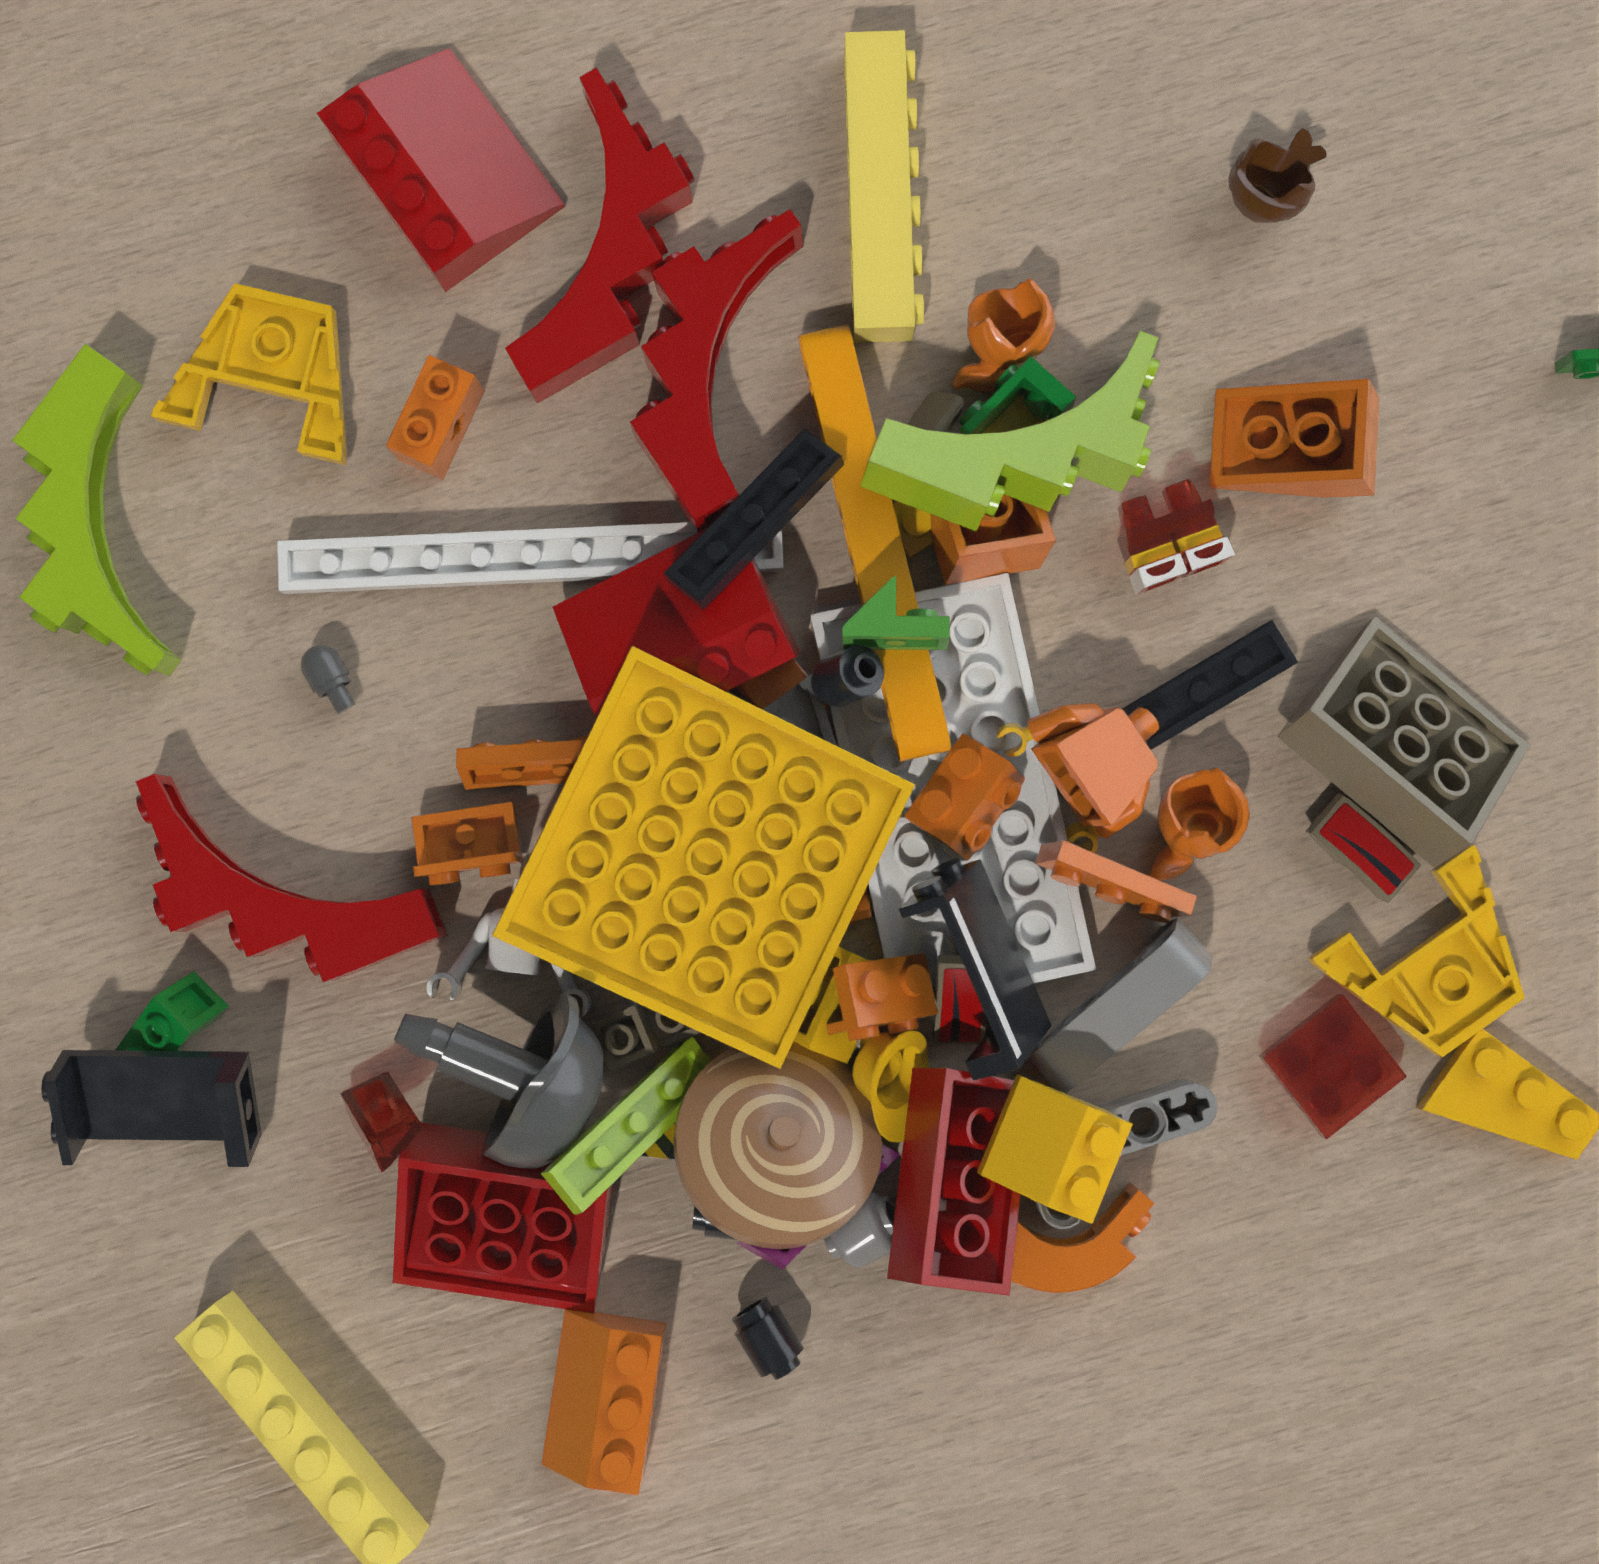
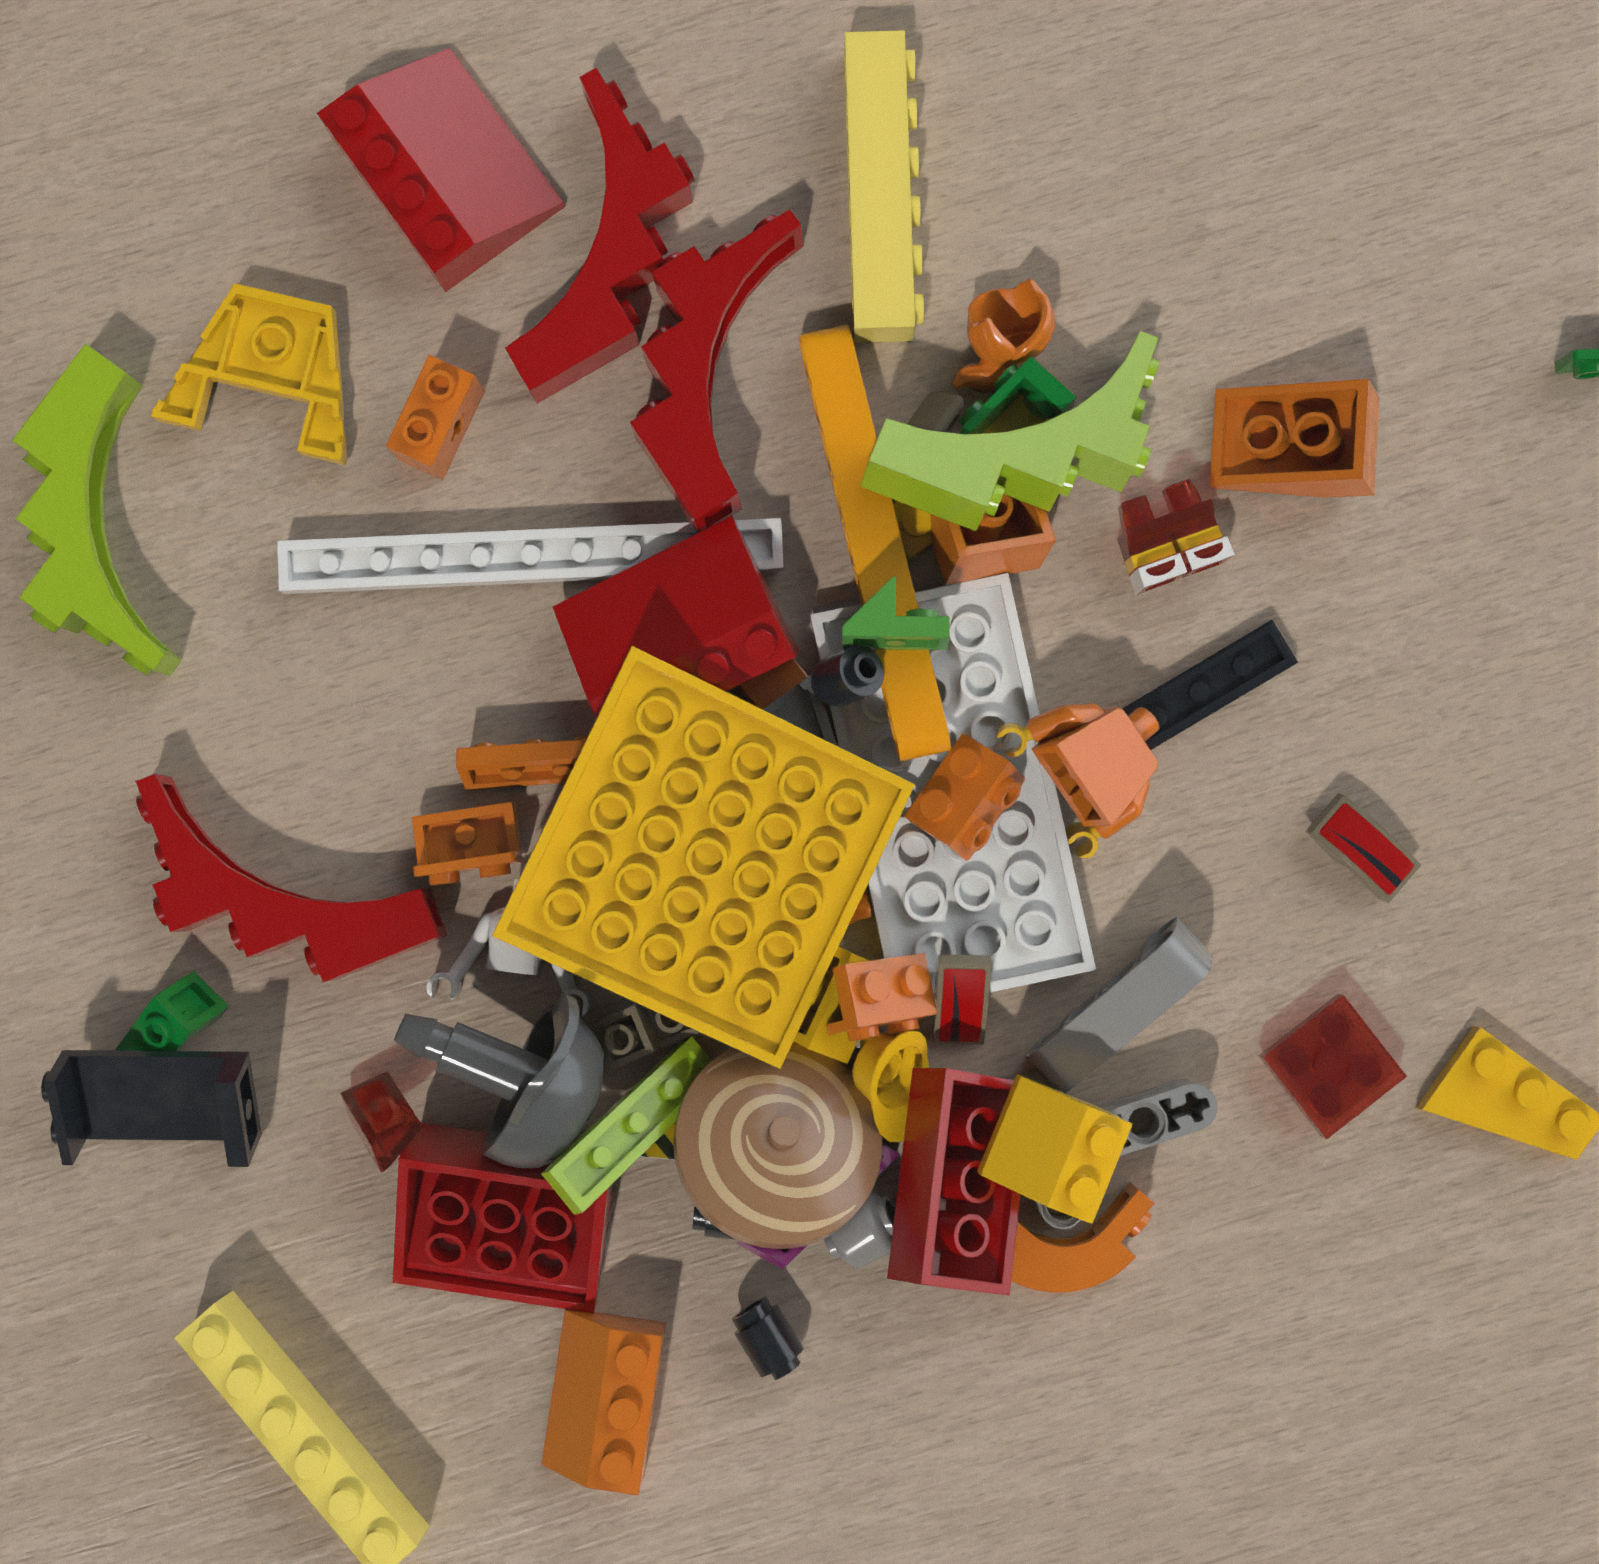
dark grey cylinder [300,645,356,714] -> none
black tile [663,428,844,610] -> none
black panel [899,859,1052,1081] -> none
orange plate [1035,840,1197,923] -> none
orange hair [1149,767,1250,881] -> none
reddish brown hat [1228,128,1327,223] -> none
dark tan slope [1277,616,1530,868] -> none
yellow wing [1308,844,1525,1057] -> none

